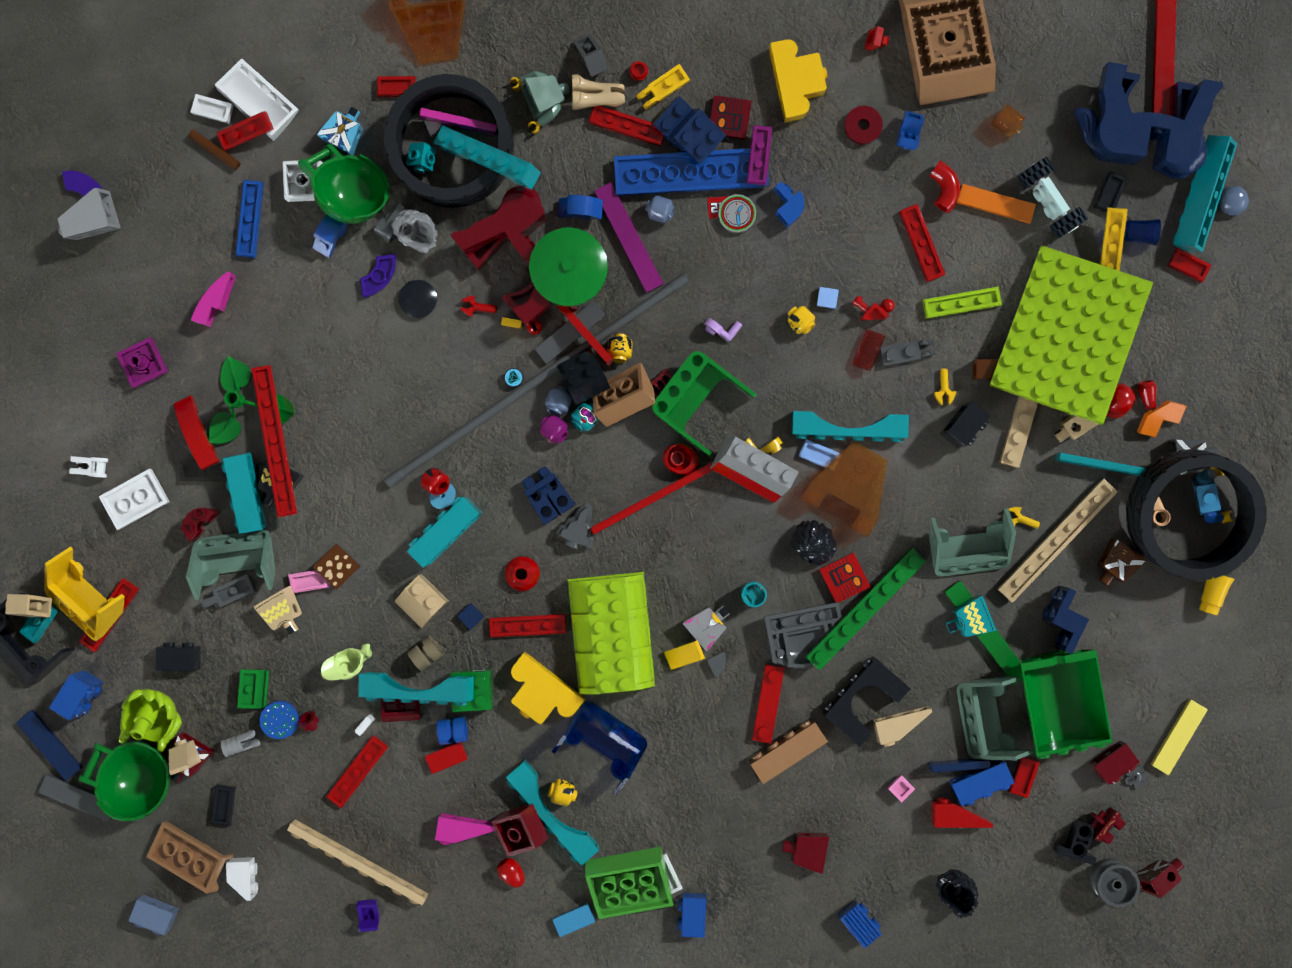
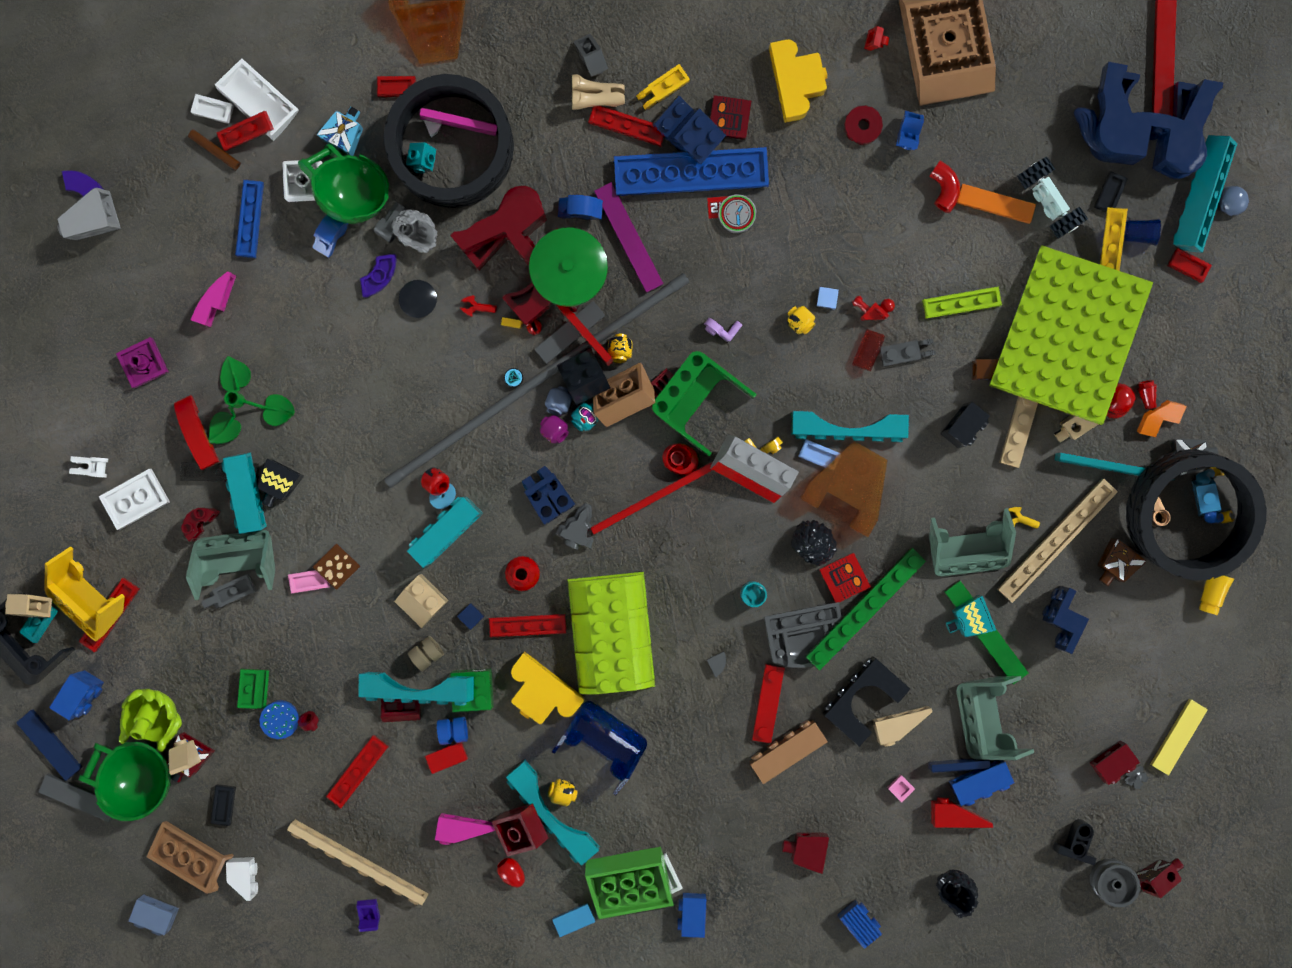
black brick [156,642,201,671] -> none
light grey hinge [221,730,260,757] -> none
red tile [251,365,298,518] -> none
tan torso [254,586,302,635] -> none
yellowish green hair [321,644,372,680] -> none
white tile [355,714,376,736] -> none
teal arch [433,126,541,190] -> none
sand green torso [510,71,570,134] -> none
red plate [629,61,648,81] -> none
sand blue head [646,196,675,223] -> none
yellow tile [664,640,705,670] -> none
light grey torso [682,605,730,651] -> none
magenta tile [747,125,772,186] -> none
blue brick [774,182,805,229] -> none
red tile [899,204,946,282] -> none
yellow bar [934,368,956,405] -> none
clear orange brick [992,104,1025,138] -> none
red tile [1008,757,1040,799] -> none
green cylinder [1019,649,1113,759] -> none
dark red hips [1090,807,1126,845] -> none

